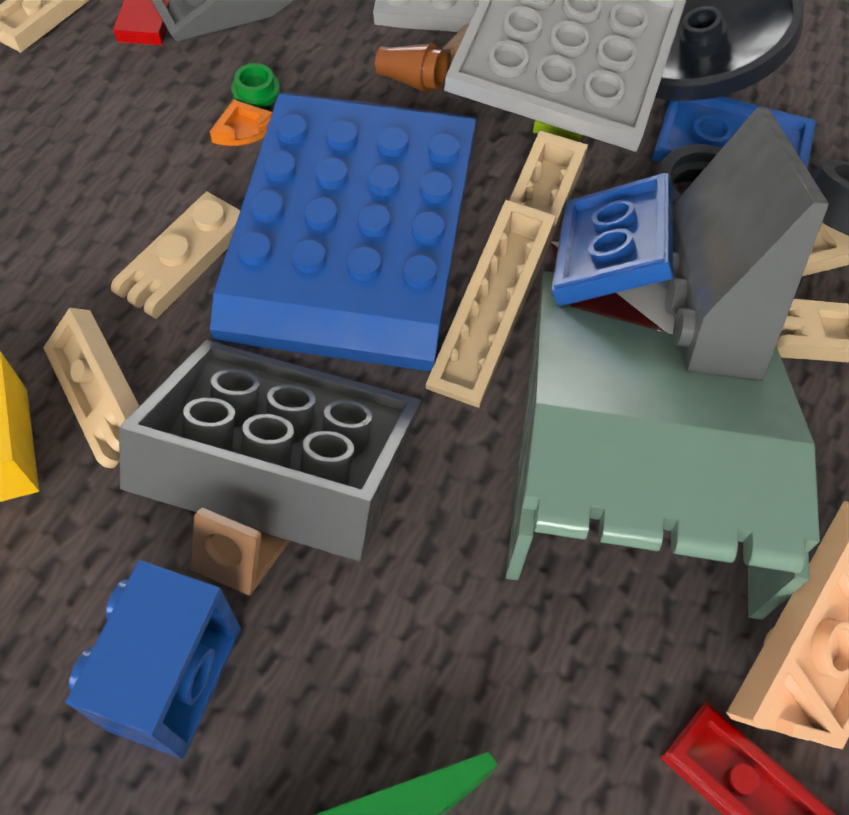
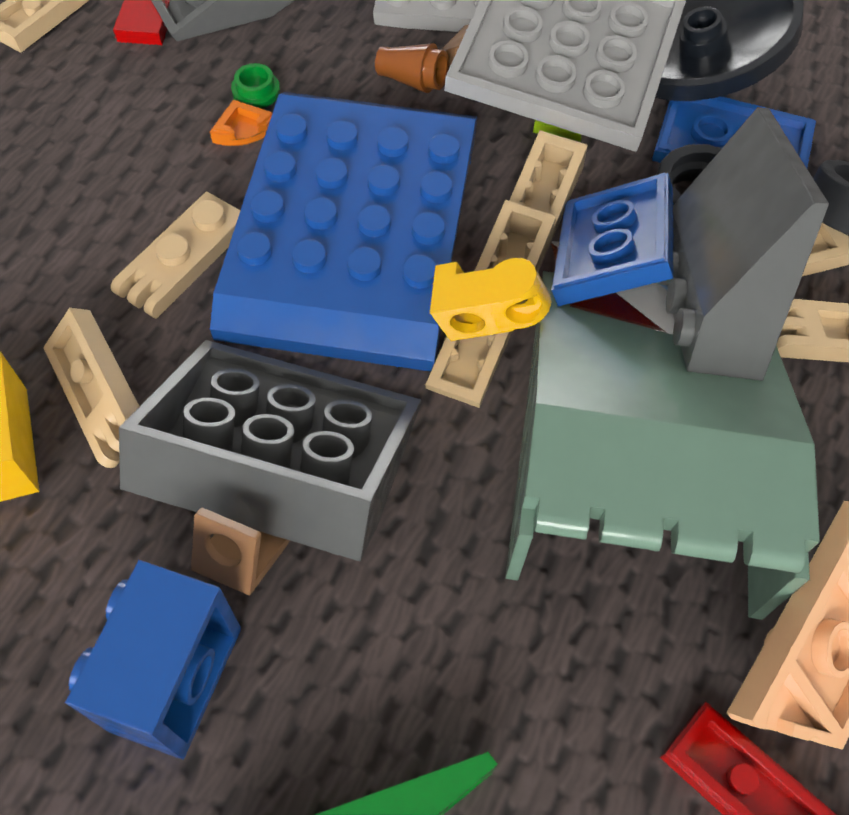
none -> yellow leg [430,258,552,341]

